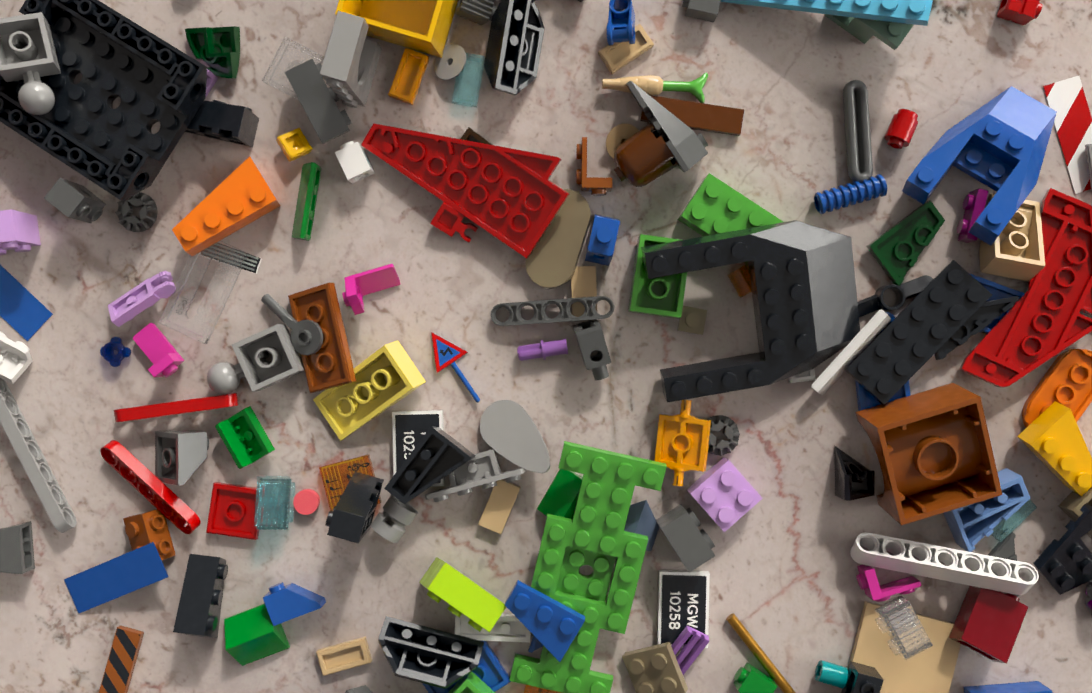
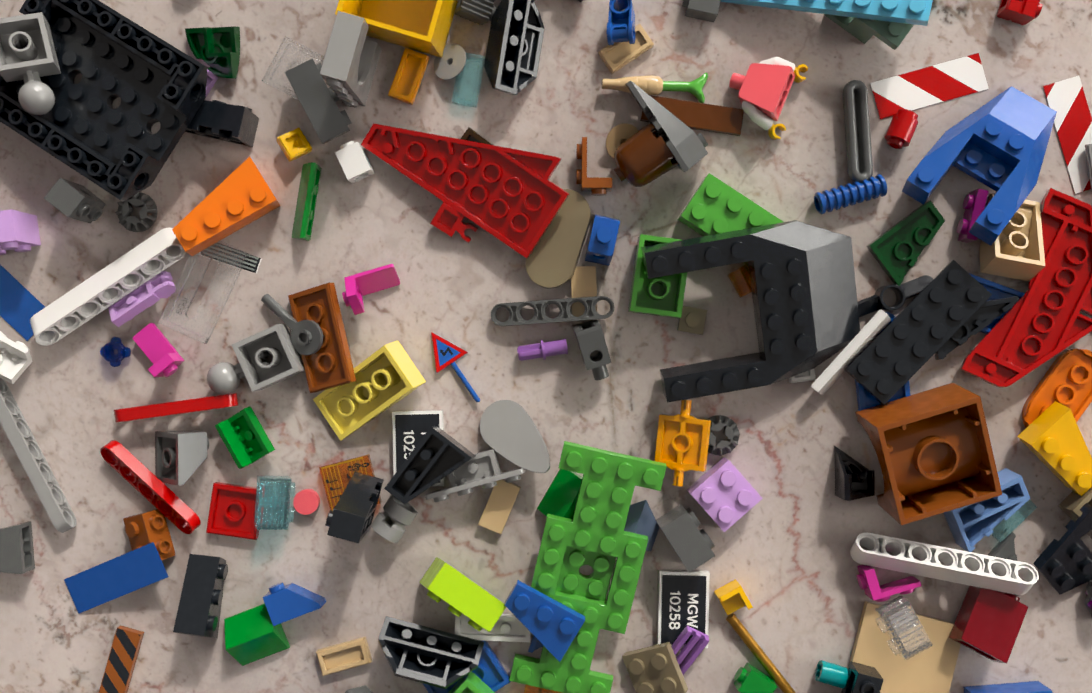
none -> white beam [30,228,186,346]
none -> yellow panel [714,579,753,615]
none -> coral torso [729,57,808,139]
none -> sticker [870,53,989,119]

